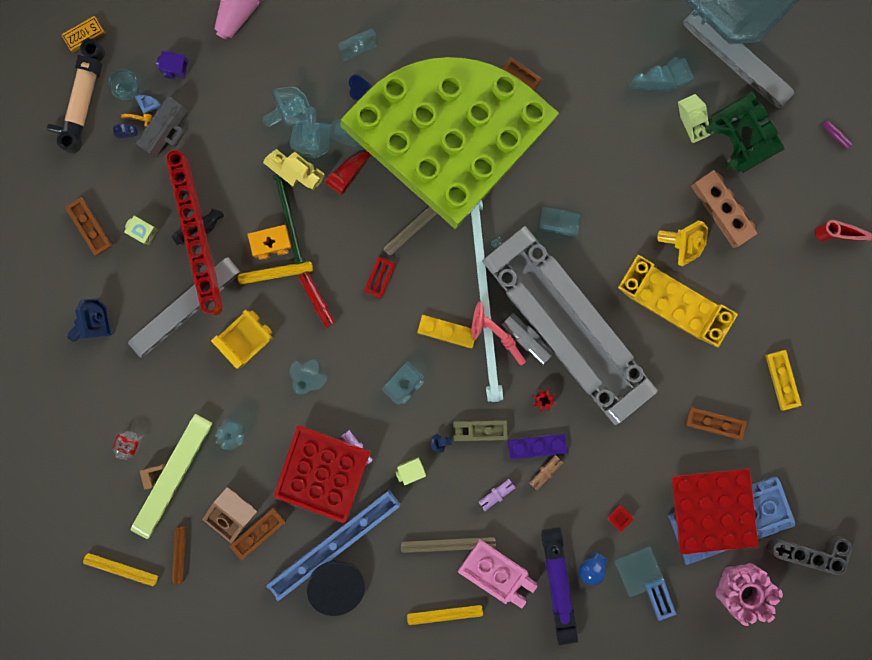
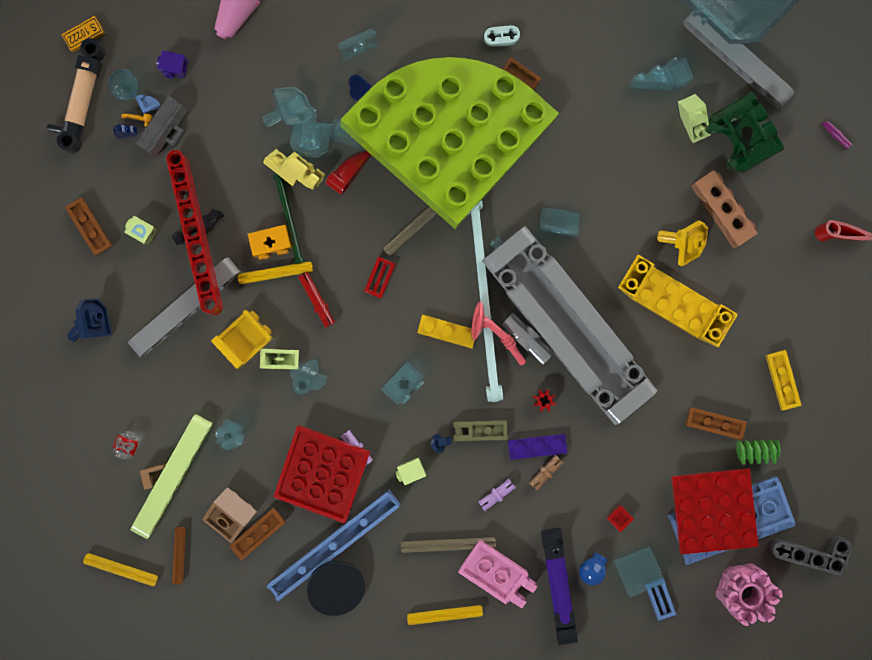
none -> yellowish green slope [260,349,299,369]
none -> light aqua beam [484,25,520,47]
none -> bright green piece [736,439,781,465]

